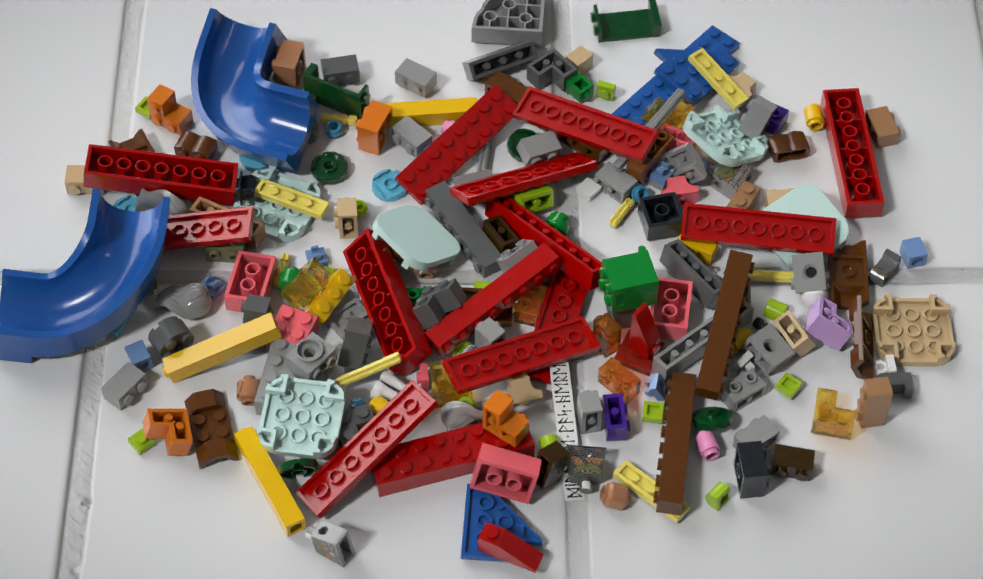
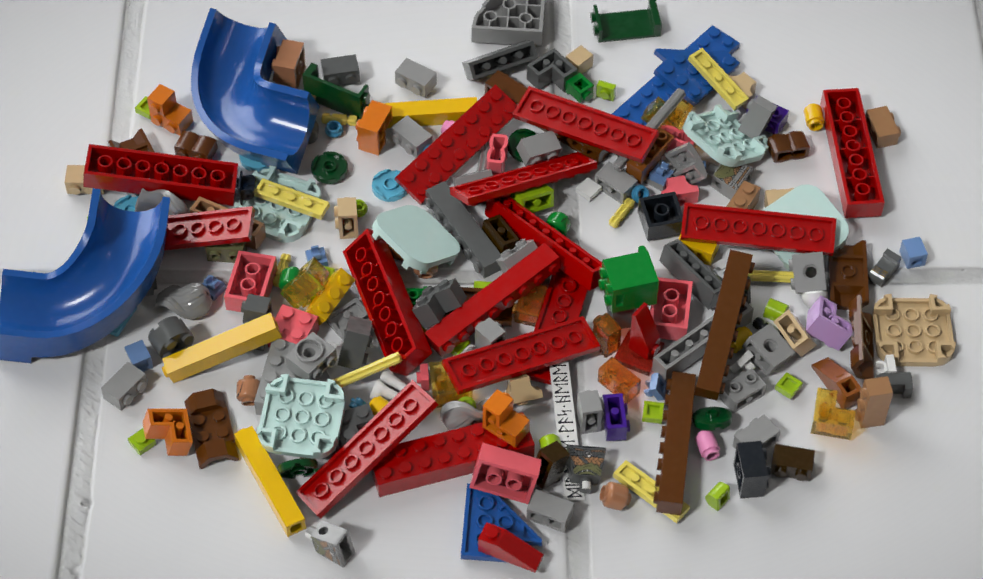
none -> coral brick [487,134,508,175]
none -> light grey brick [526,489,574,533]
none -> dark orange slope [811,357,861,410]

